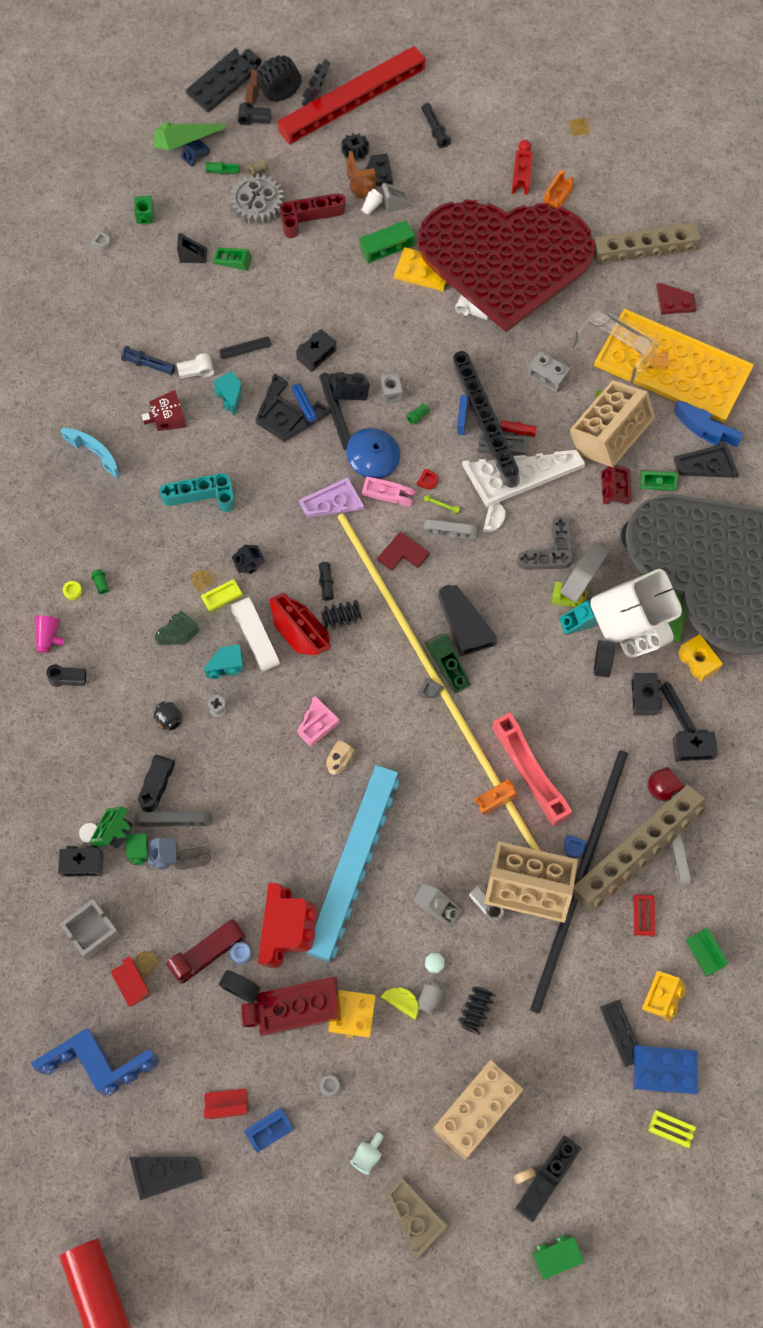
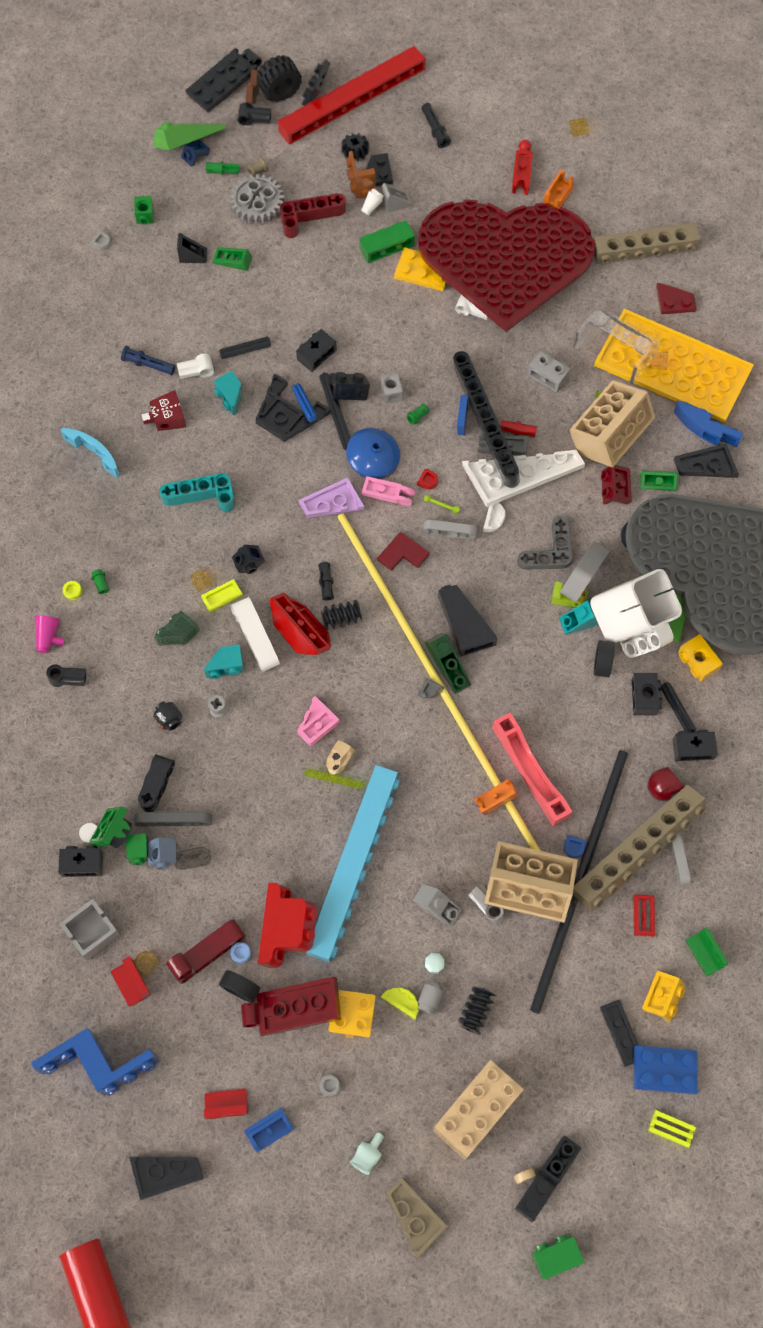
none -> clear neon green bar [304,768,363,790]

